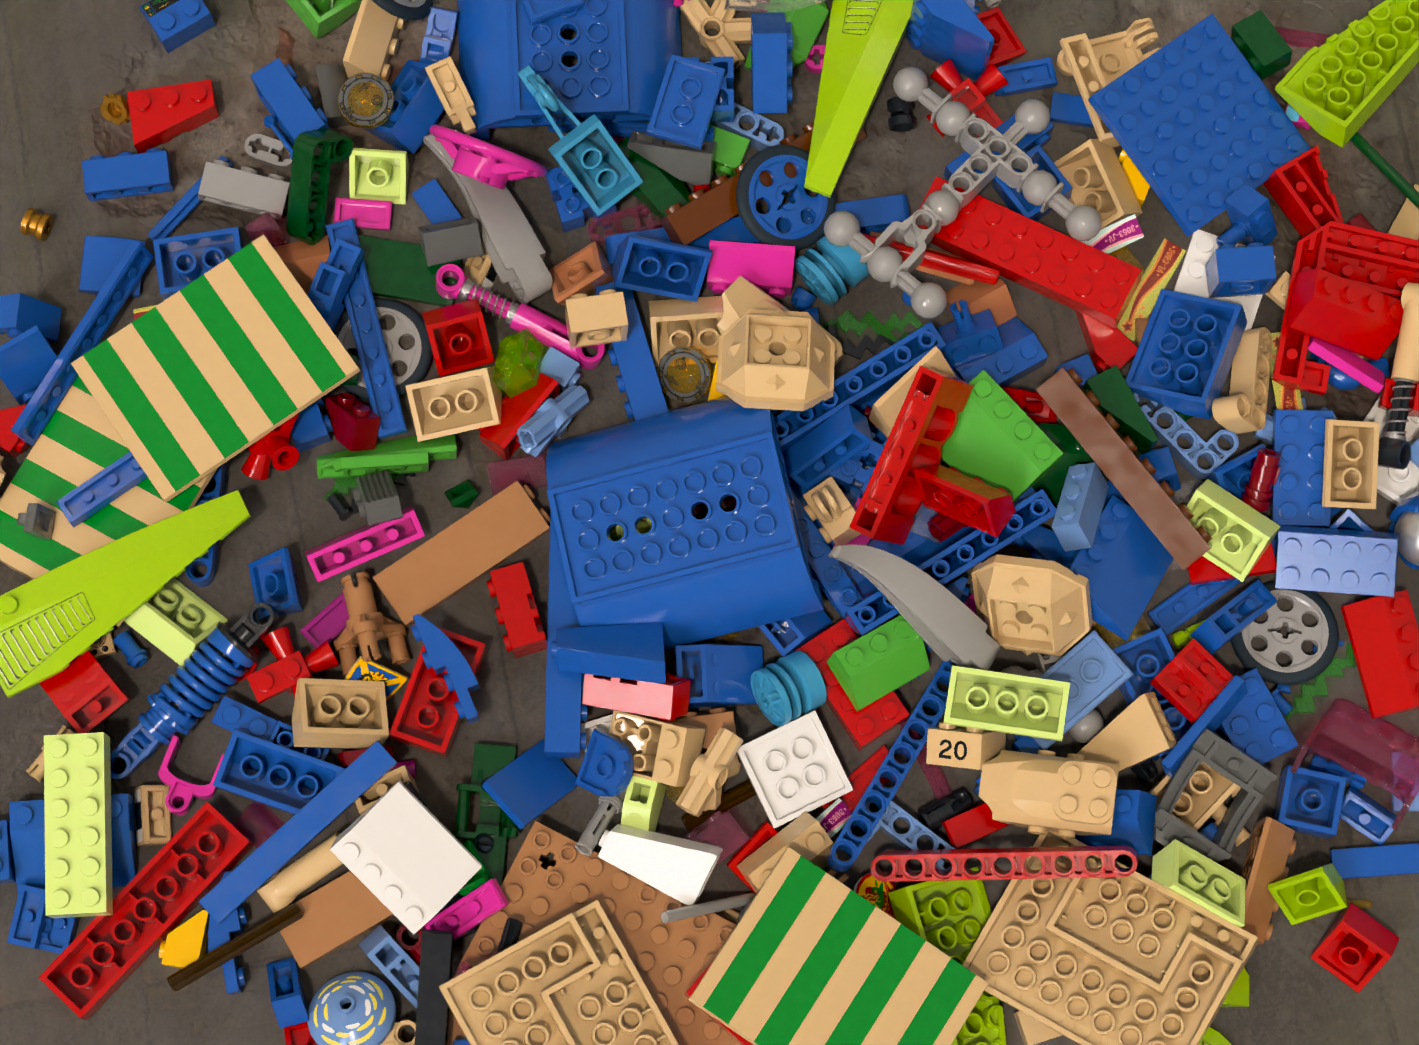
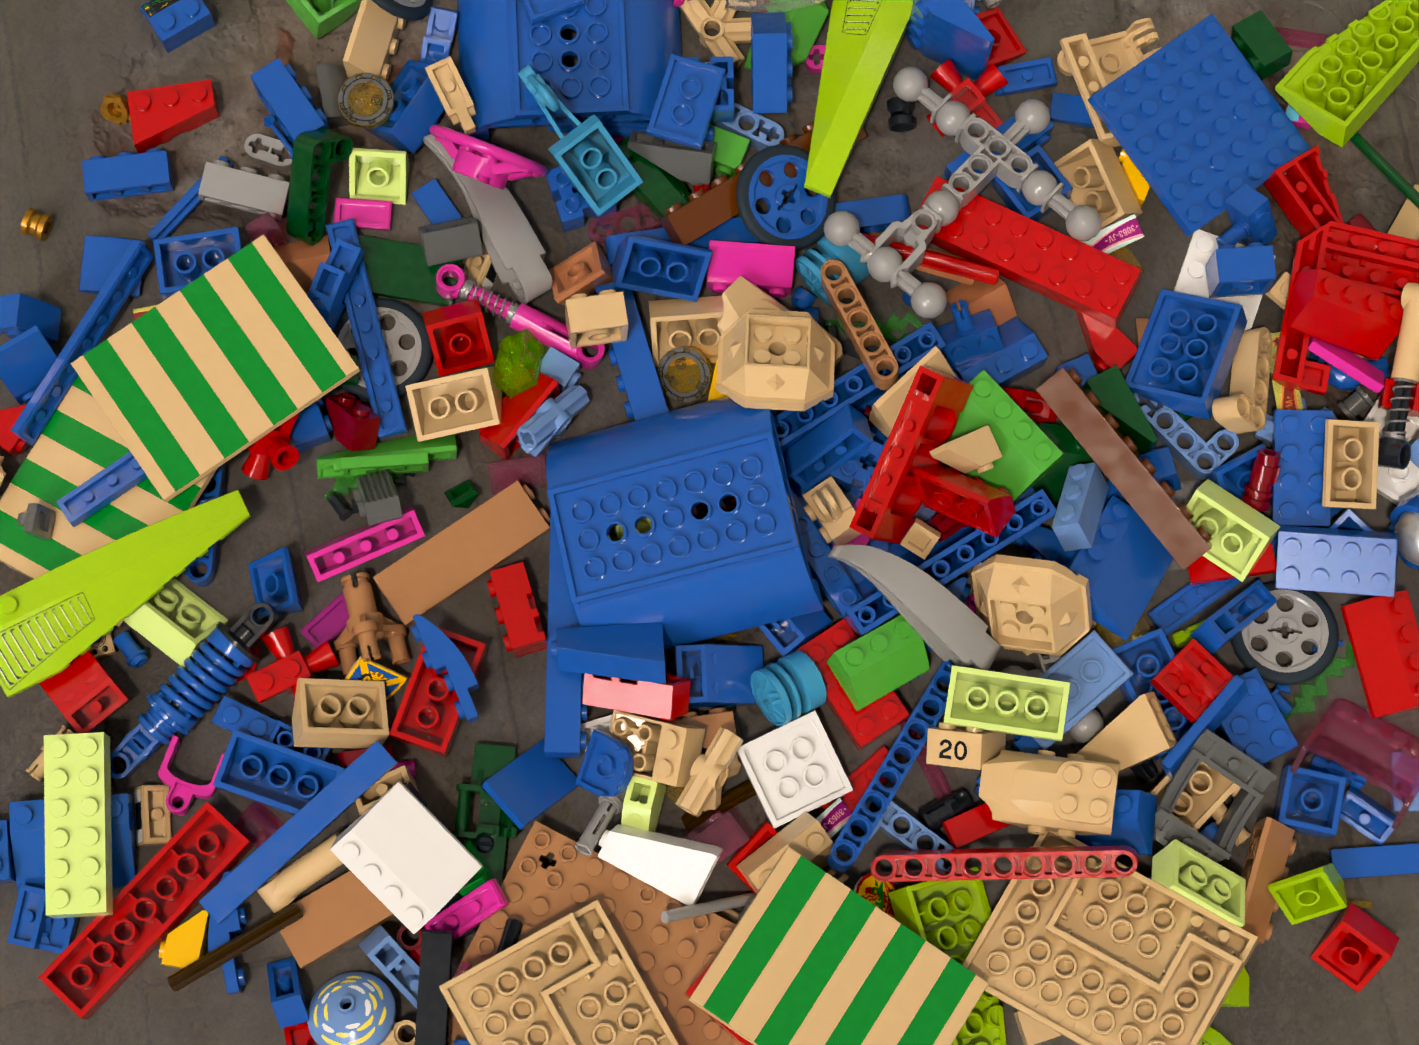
clear yellow sticker [1117,238,1186,342] -> none
none -> medium nougat beam [820,259,899,390]
none -> tan plate [900,518,941,560]
none -> tan slope [929,425,1003,474]
none -> dark grey bush [1337,385,1375,421]

